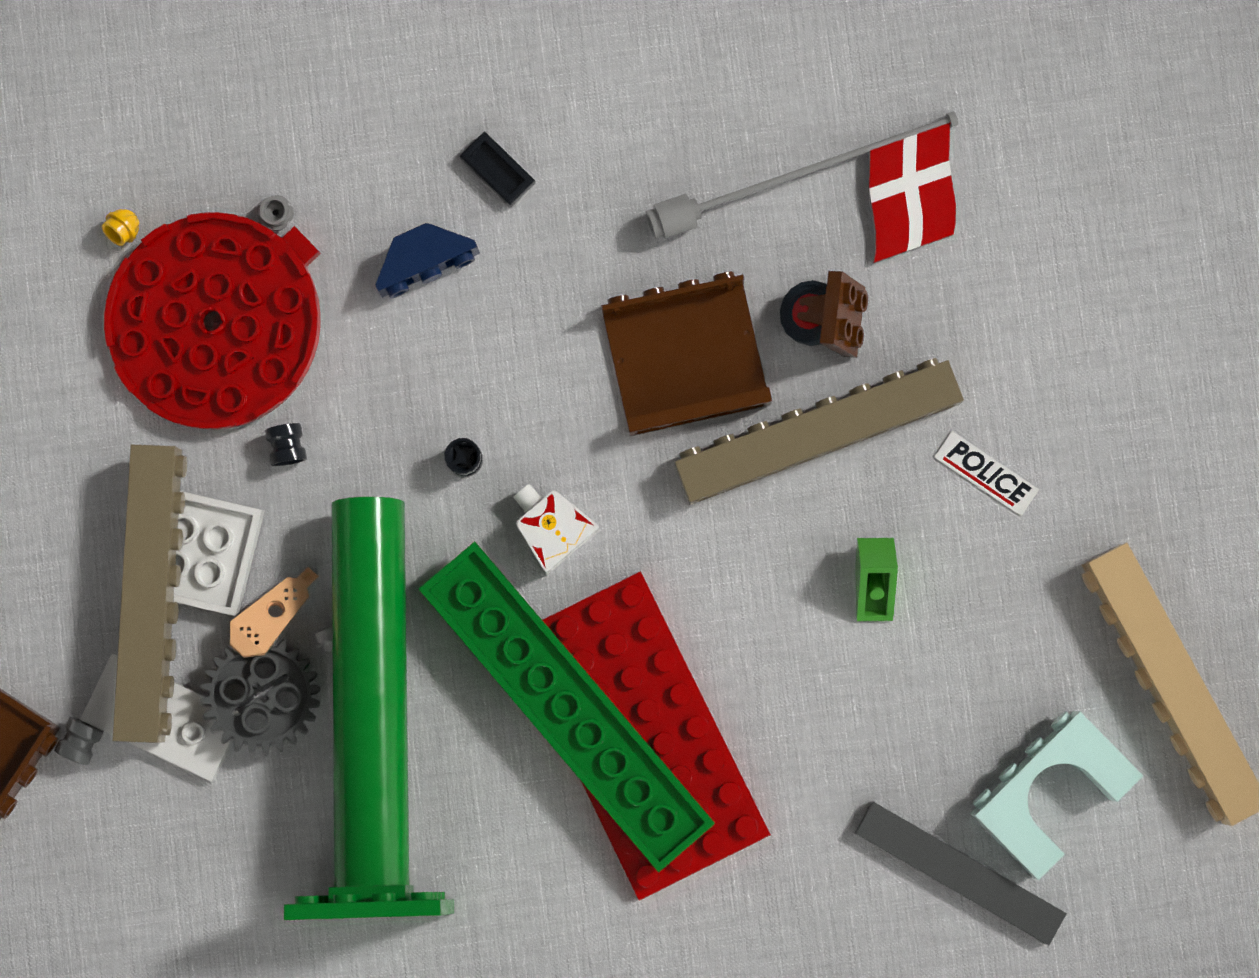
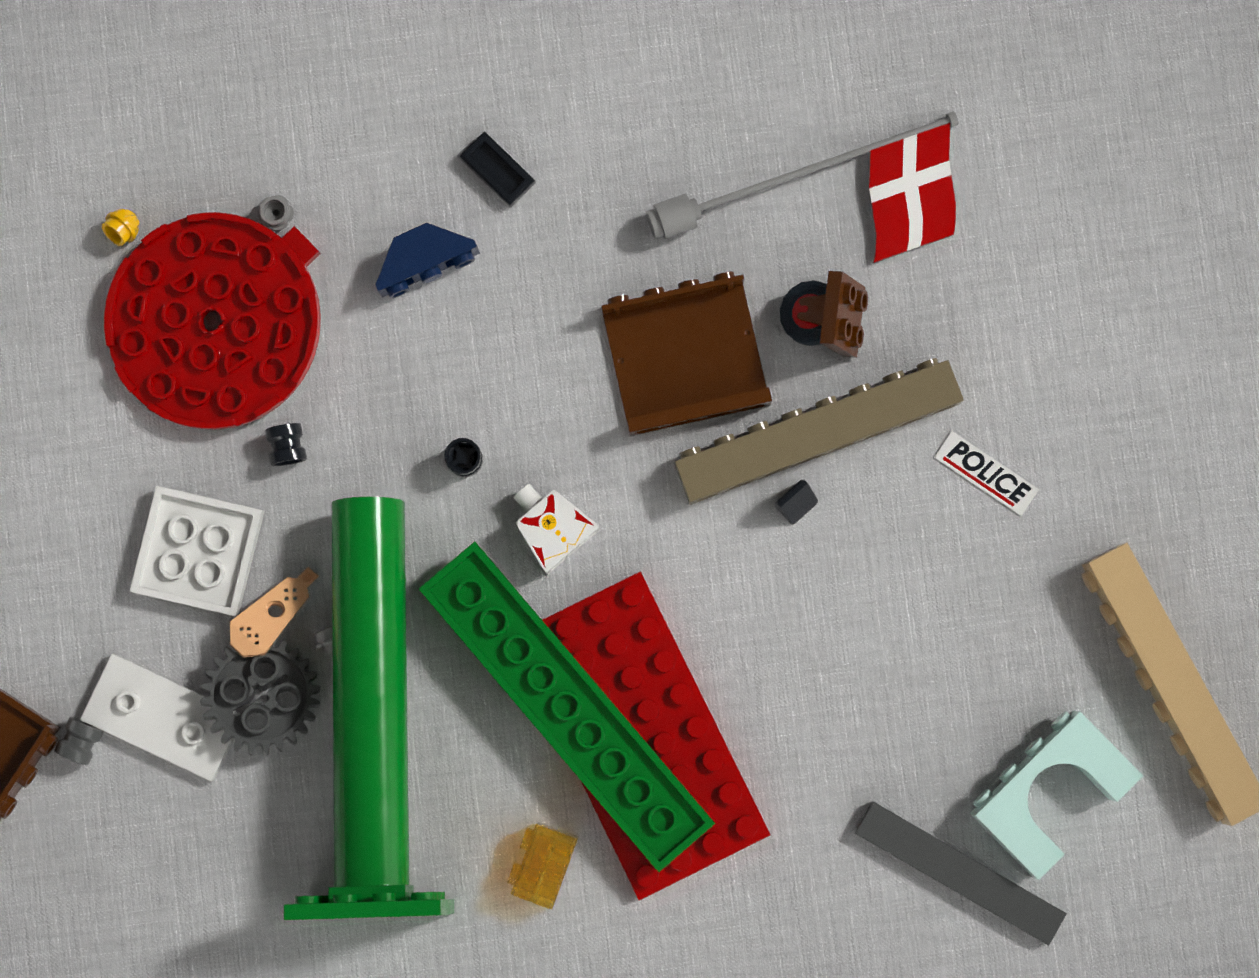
dark tan brick [112,444,187,743] -> none
bright green slope [855,538,898,621] -> none
none -> clear yellow brick [507,822,578,909]
none -> black slope [775,479,818,525]

